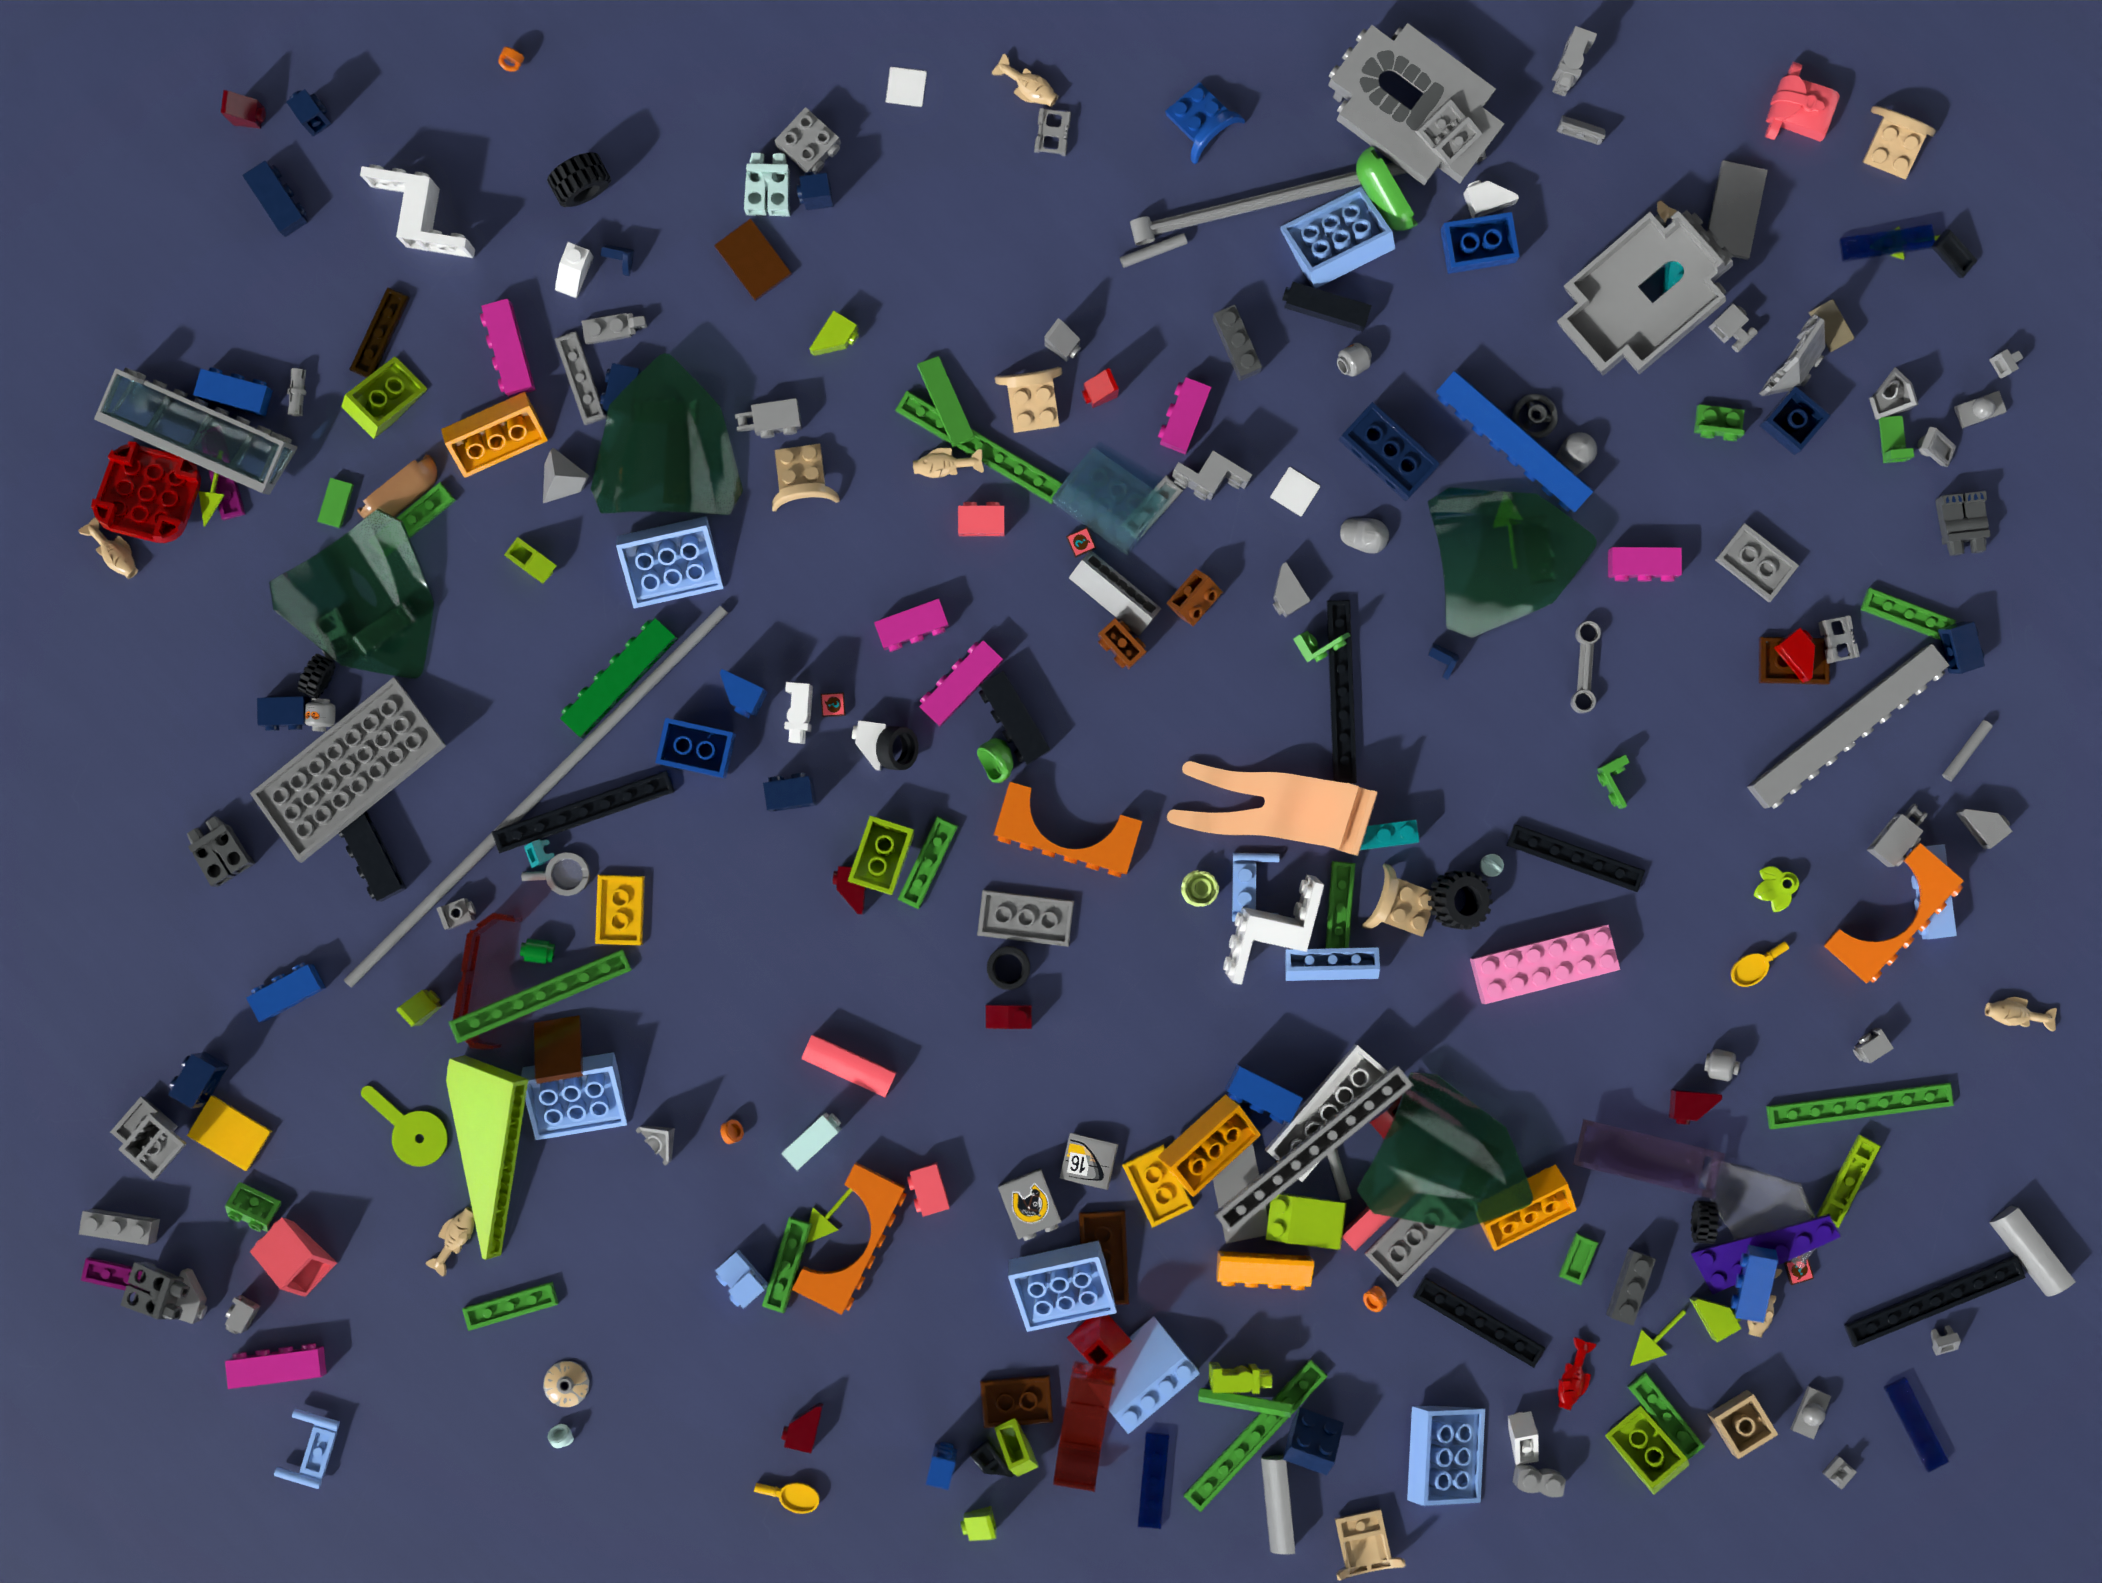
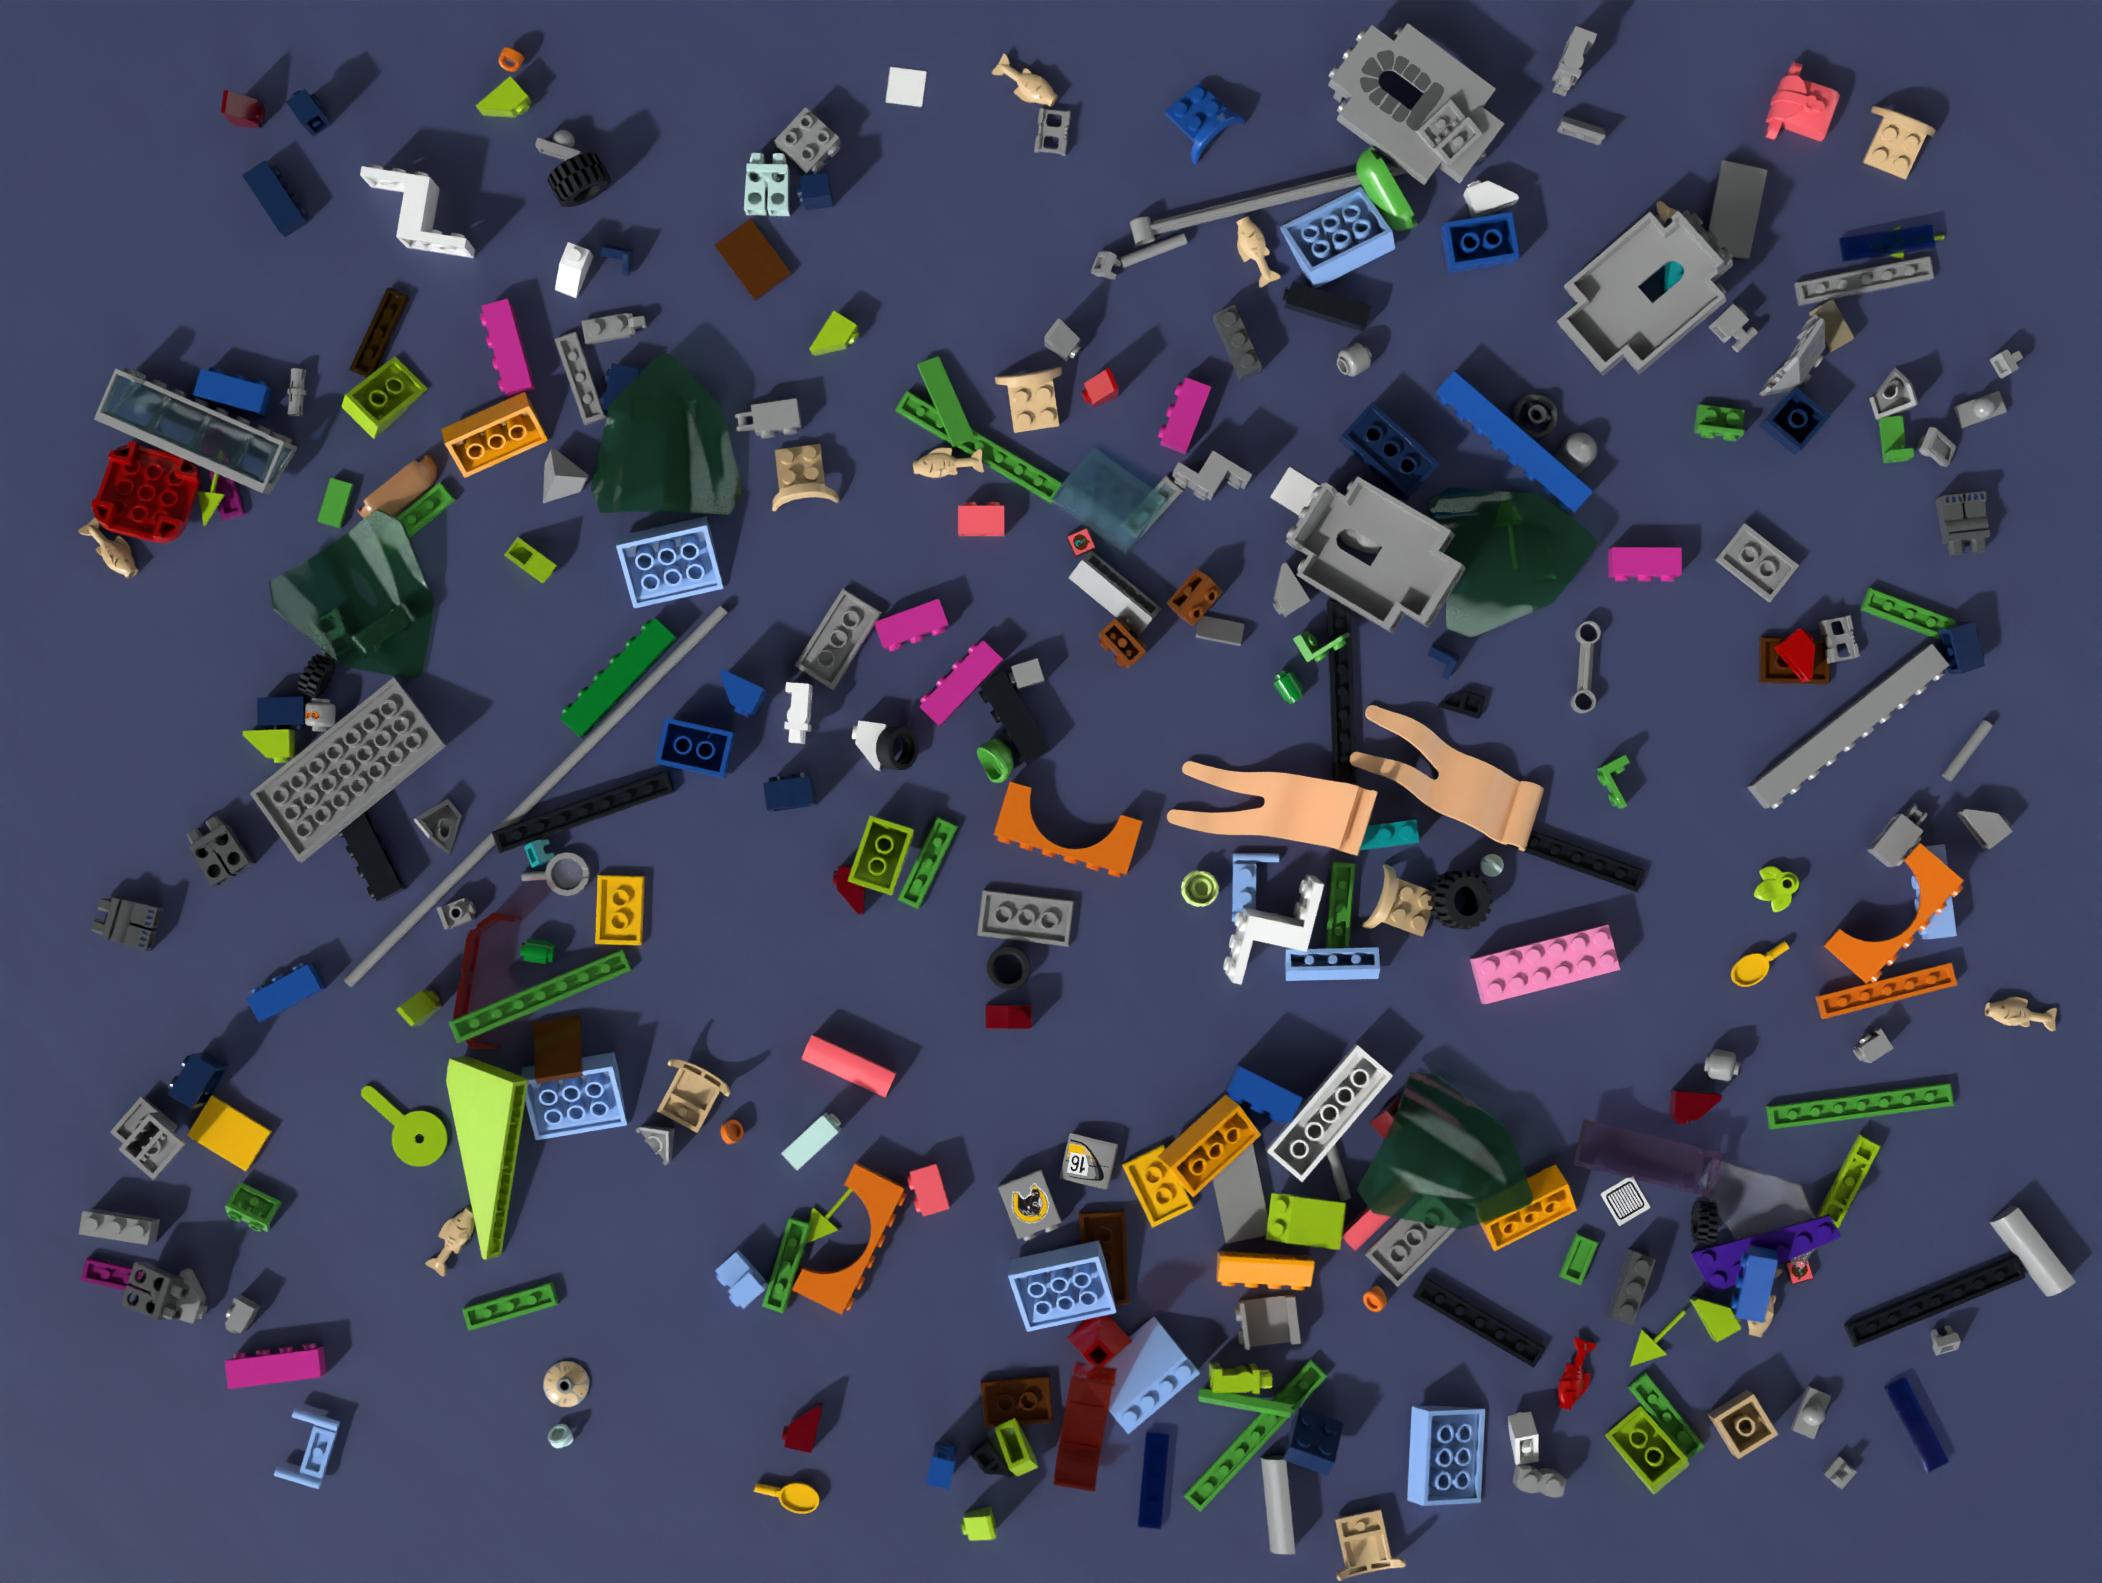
coral slope [250,1217,337,1297] -> none
tile [821,692,846,717] -> none
light grey brick [1214,1066,1413,1234] -> none
black tile [1931,230,1978,278] -> none
none -> dark grey hips [91,897,164,951]
none -> lime slope [243,729,295,763]
none -> light grey slope [414,799,462,856]
none -> lime slope [476,76,532,118]
none -> light grey tile [535,130,582,161]
none -> tan piece [657,1059,731,1133]
none -> light grey tile [794,589,882,691]
none -> light grey brick [1008,658,1044,690]
none -> light grey tile [1090,251,1122,279]
none -> light grey slope [1195,616,1244,646]
none -> light grey panel [1235,1294,1301,1350]
none -> tan animal [1236,217,1281,288]
none -> green brick [1273,669,1305,705]
none -> light grey panel [1286,476,1466,634]
none -> light nougat flag [1350,705,1544,851]
none -> black tile [1438,690,1486,719]
none -> white sticker [1600,1176,1650,1226]
none -> light grey tile [1794,256,1935,306]
none -> orange plate [1815,963,1957,1019]

